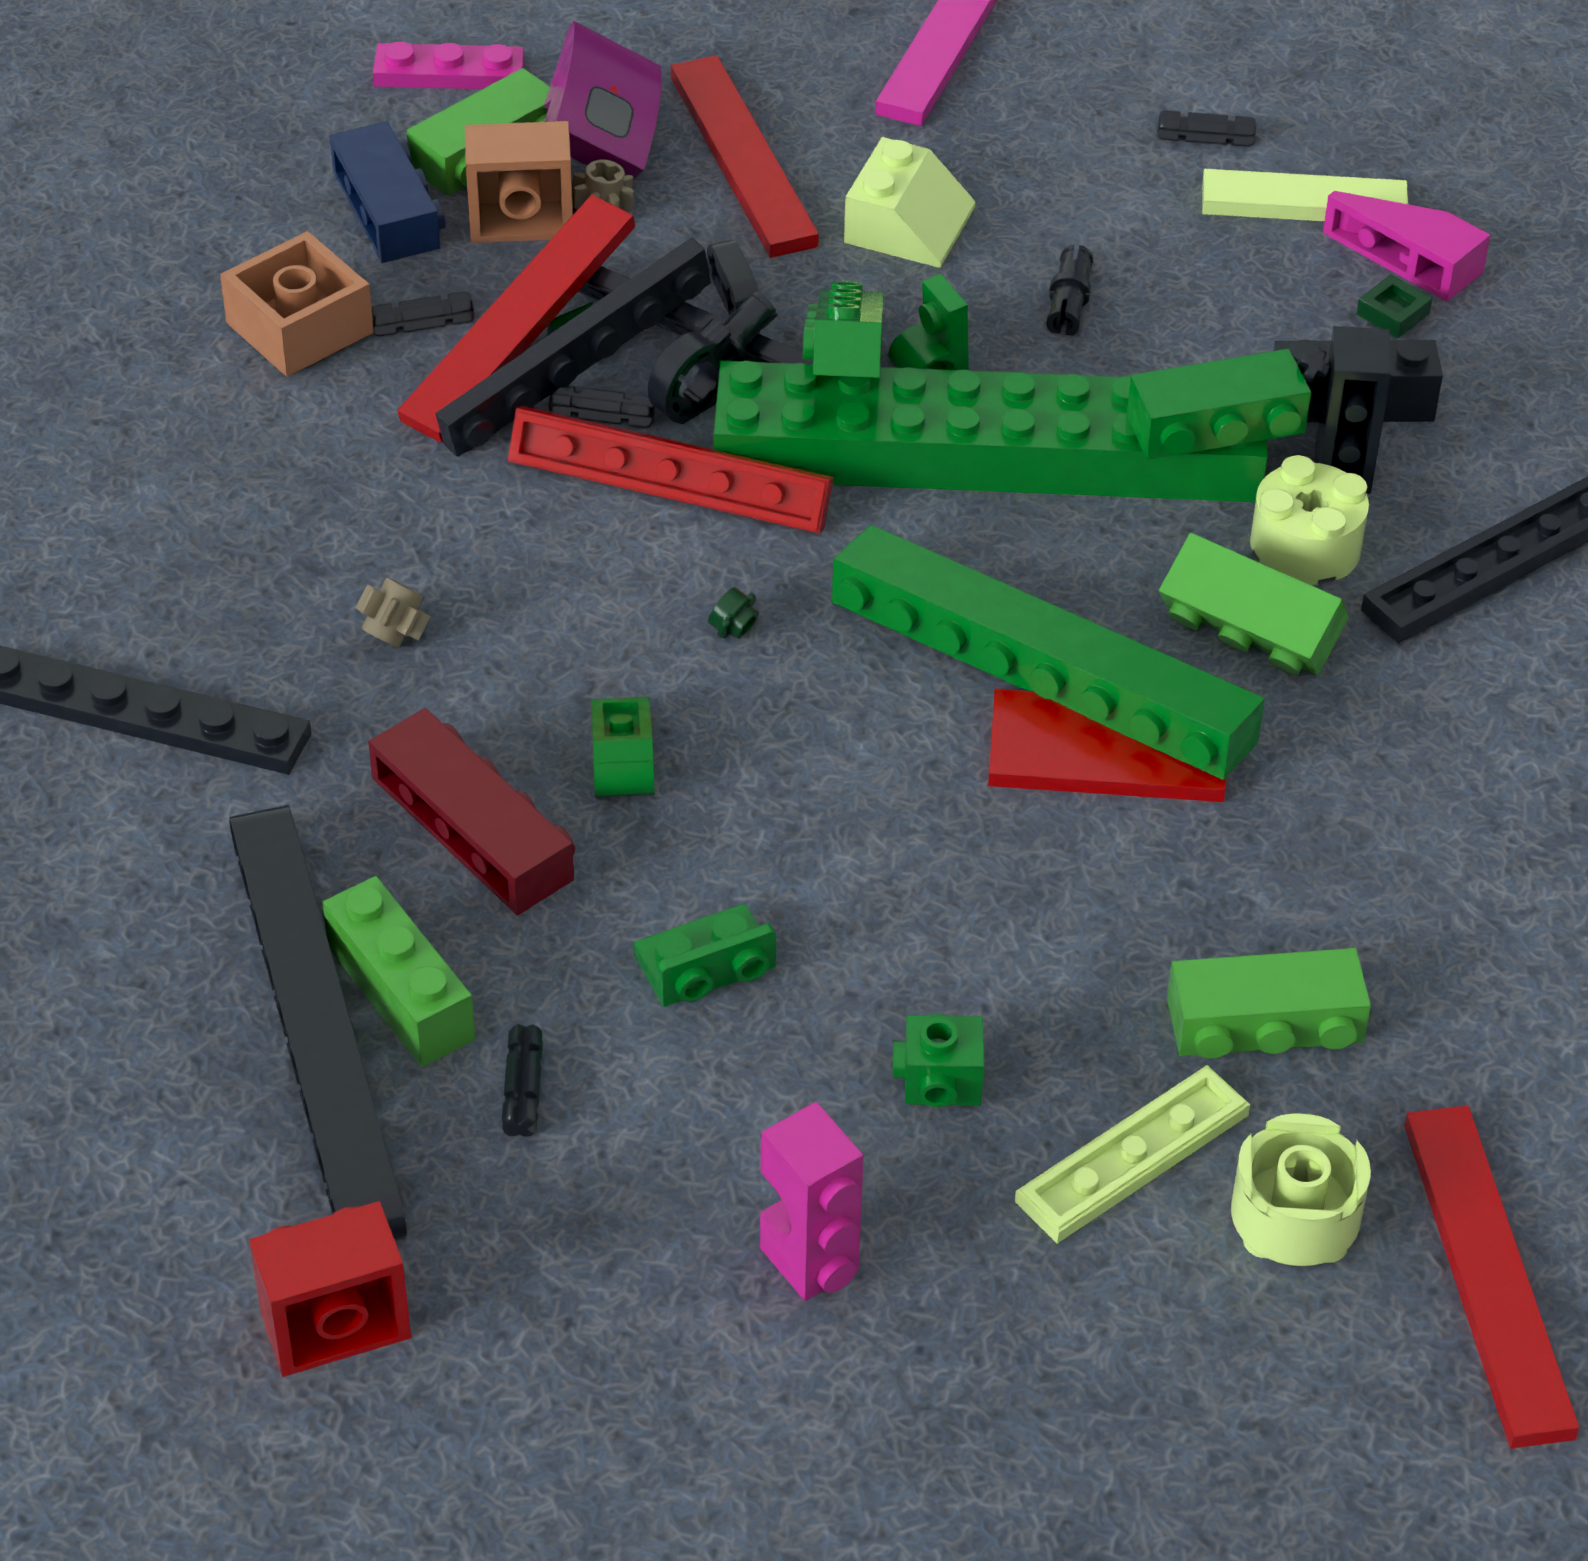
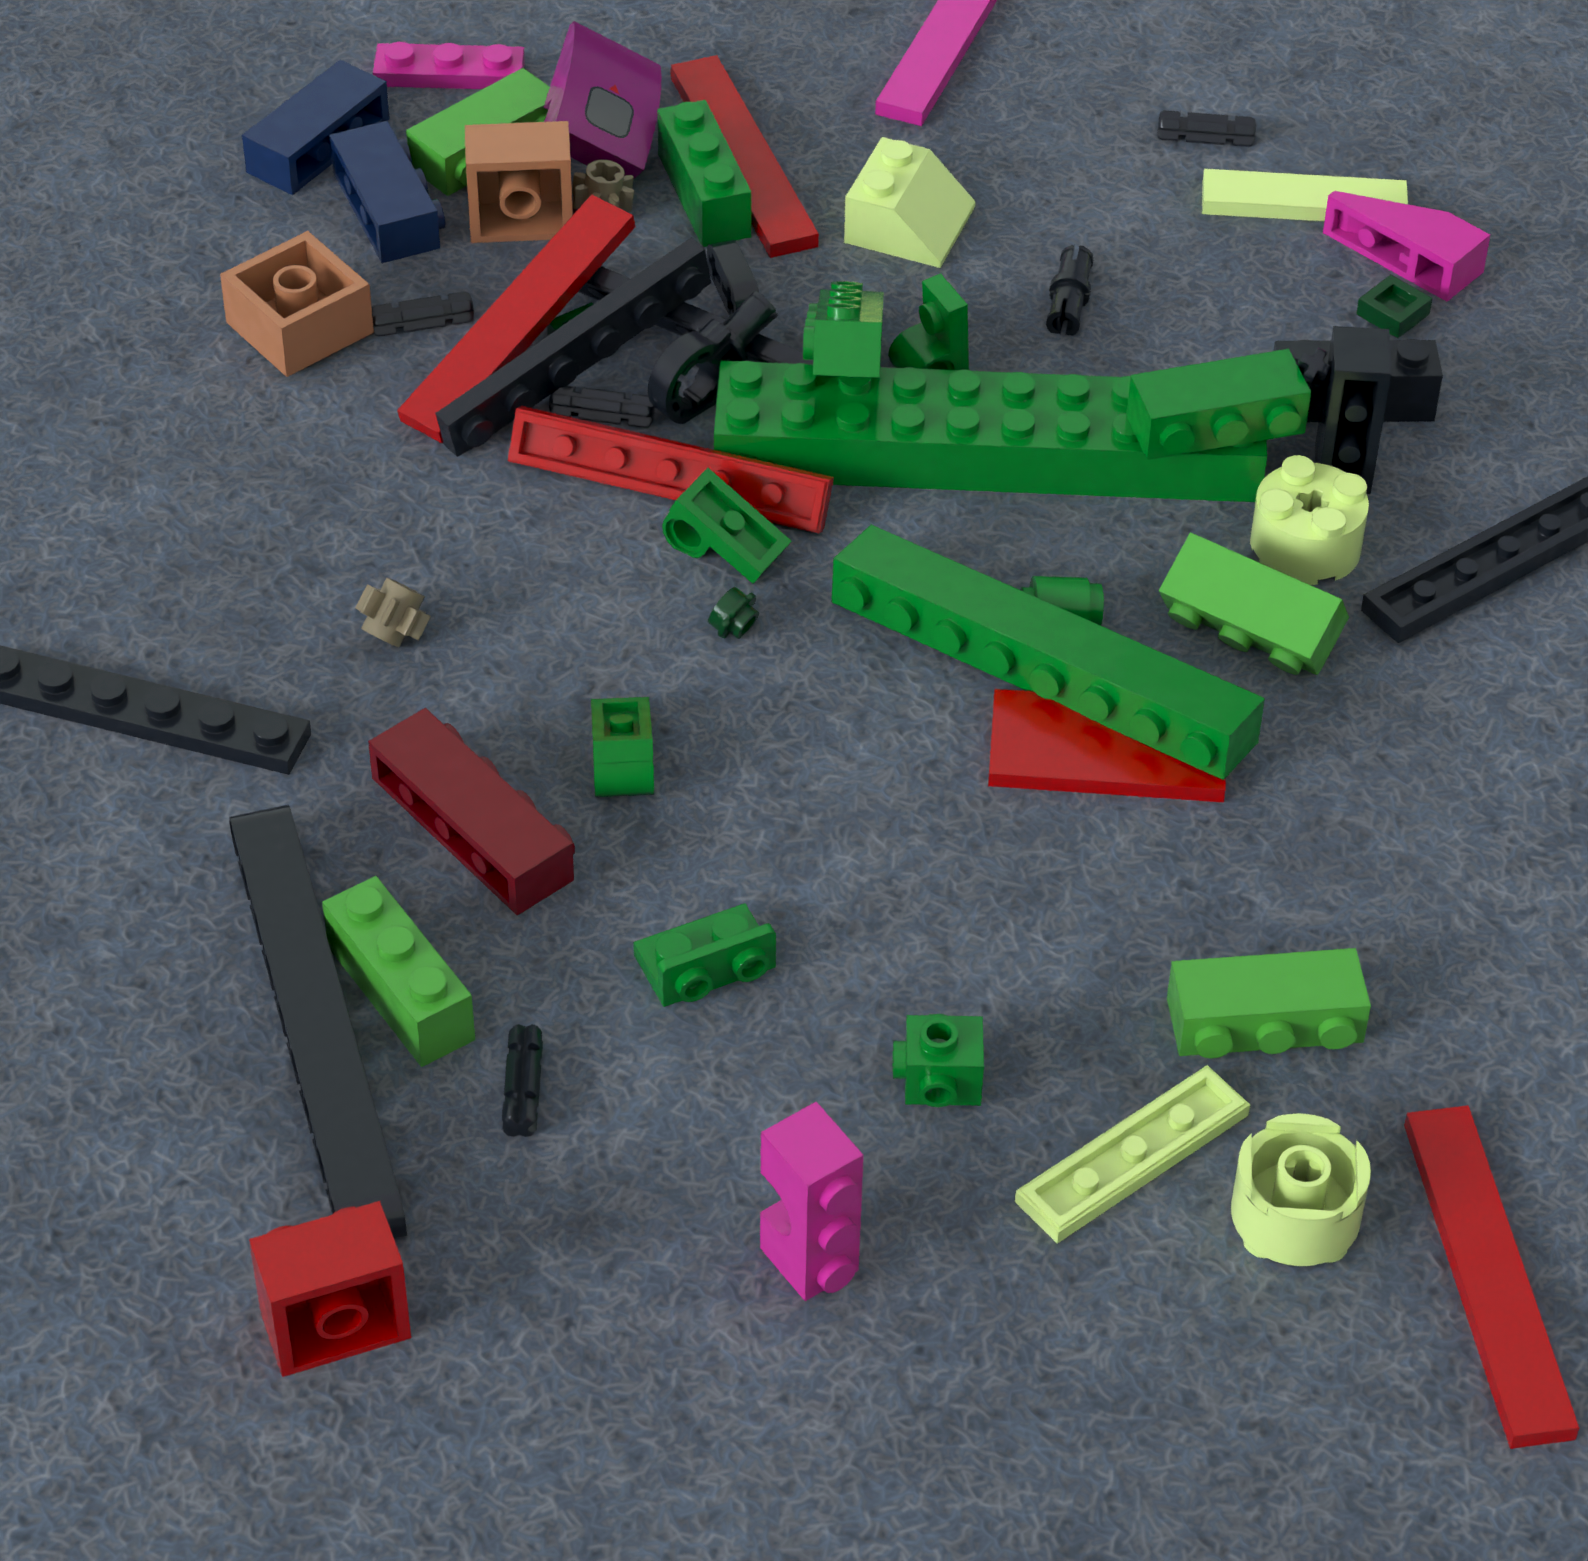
none -> dark blue brick [242,60,390,195]
none -> green brick [657,100,751,247]
none -> green plate [662,468,792,584]
none -> green brick [1020,576,1104,626]

